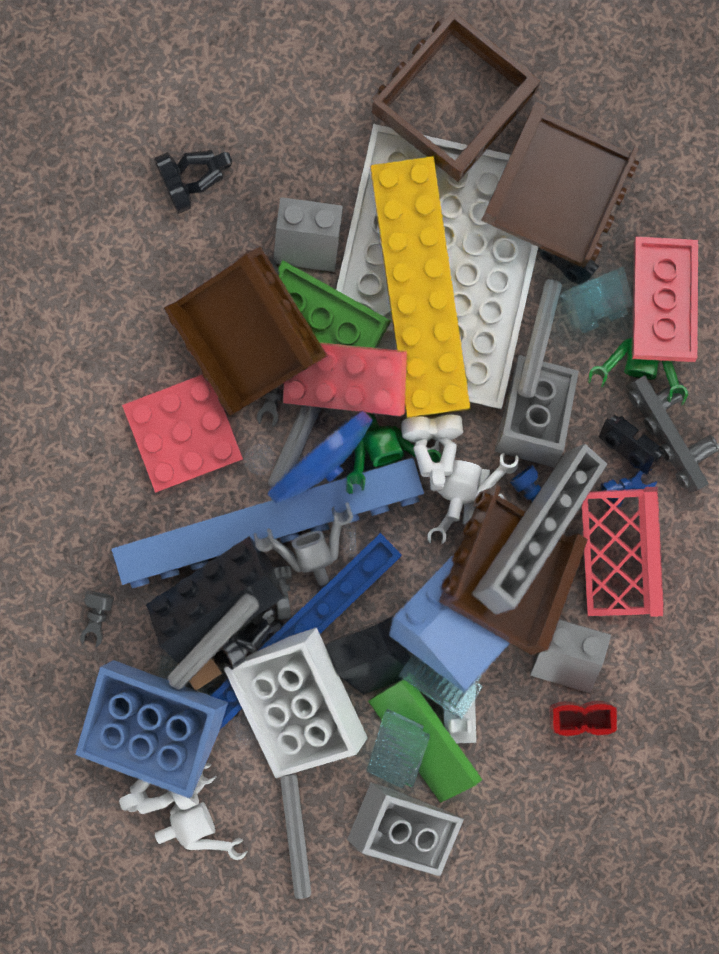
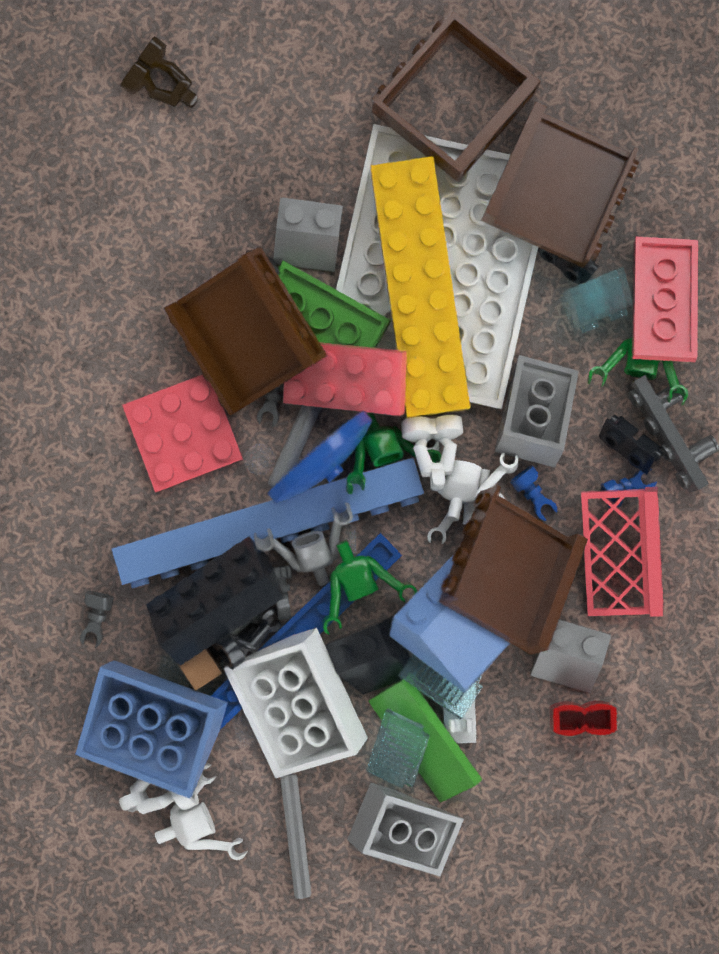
black piece [154,150,232,214] -> none
light grey axle [167,594,259,690] -> none
light grey brick [473,444,607,614] -> none
light grey axle [517,279,562,398] -> none
none -> dark brown piece [120,36,198,108]
none -> green piece [322,540,417,635]

